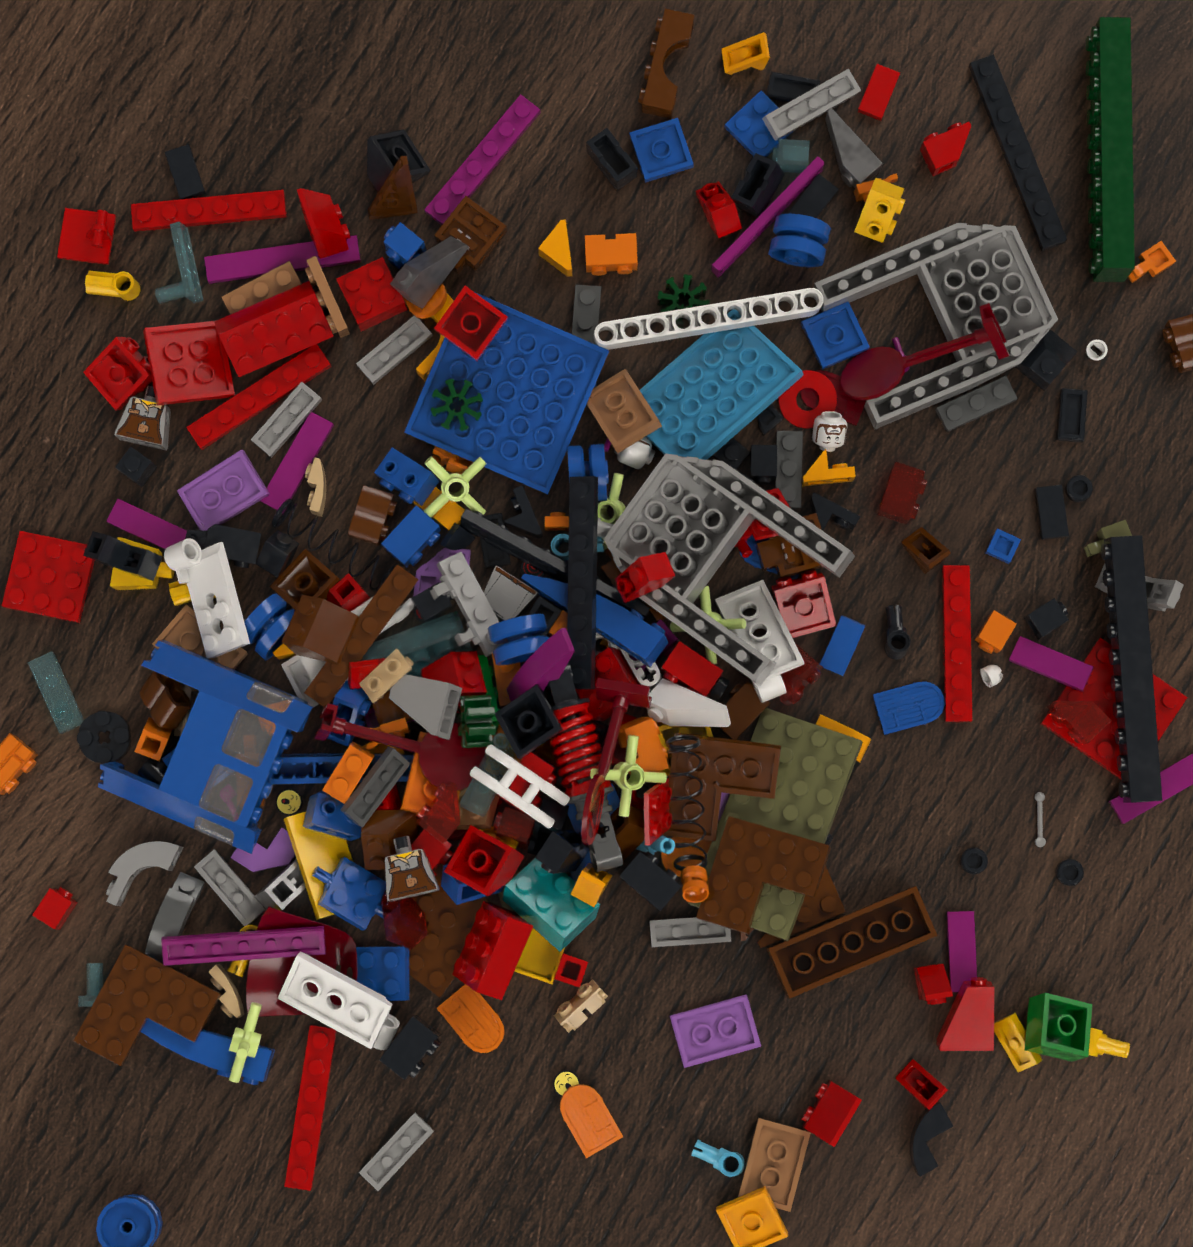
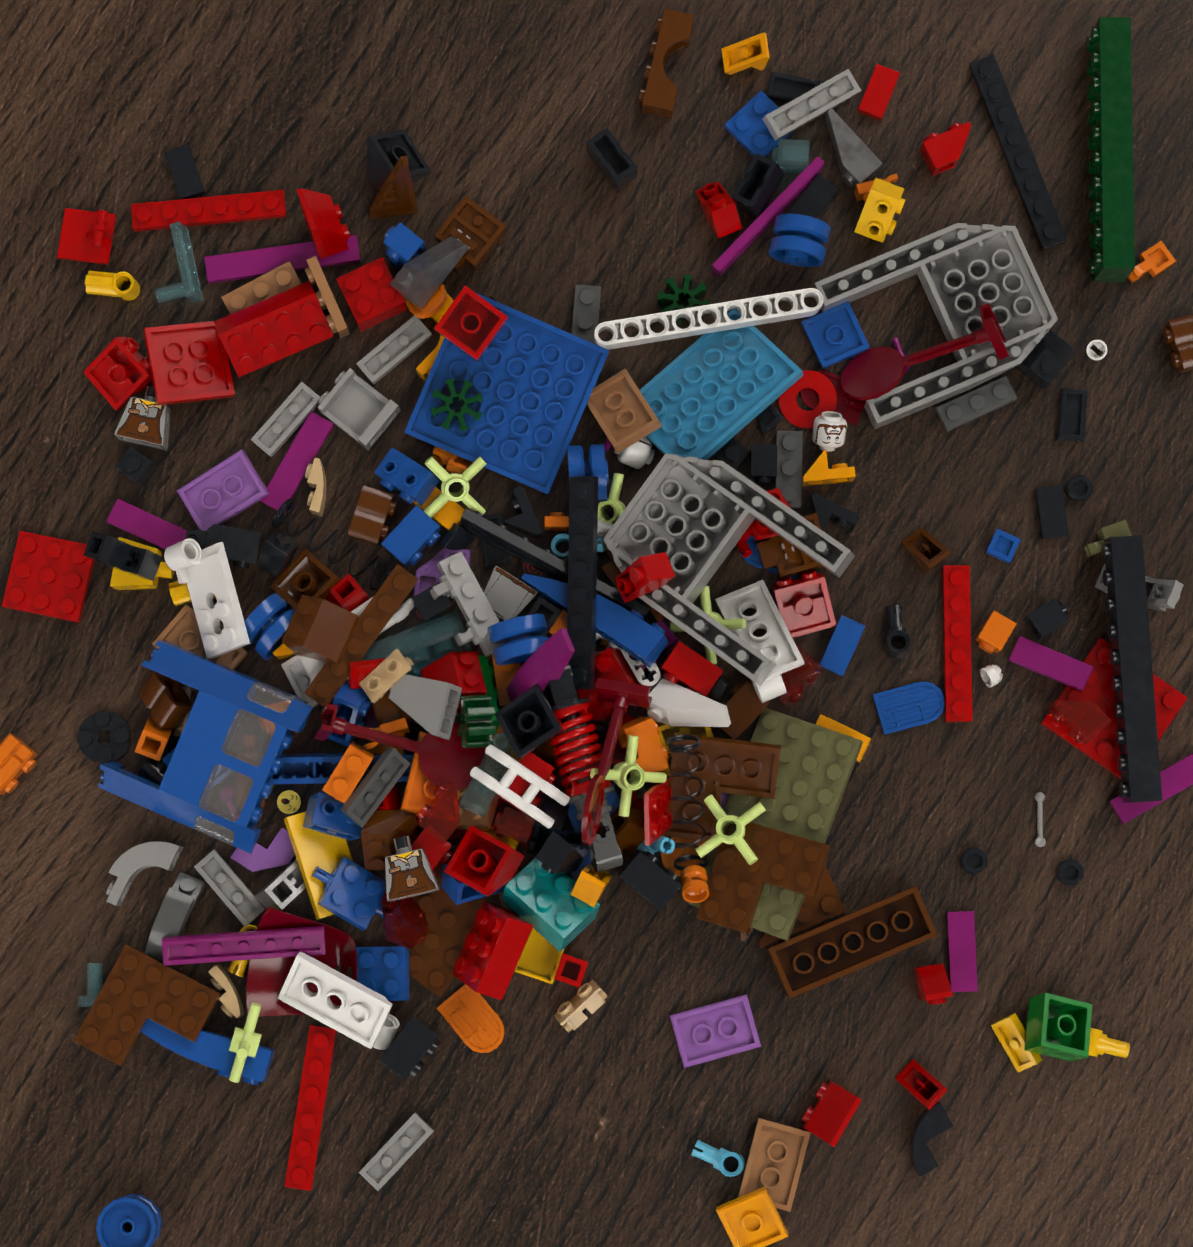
clear light blue piece [28,651,84,734] -> none
red brick [32,887,78,930] -> none
red plate [186,344,332,450] -> none
magenta plate [424,94,541,226] -> none
light orange slope [538,220,572,277] -> none
light yellow tile [553,1070,580,1097] -> none
orange window [560,1084,623,1158] -> none
orange brick [585,233,638,276] -> none
blue plate [629,118,694,183] -> none
light grey plate [650,917,731,947] -> none
clear red brick [877,462,927,524] -> none
red slope [936,977,994,1051] -> none
none -> light grey panel [318,368,401,450]
none -> yellowish green bar [695,795,766,865]

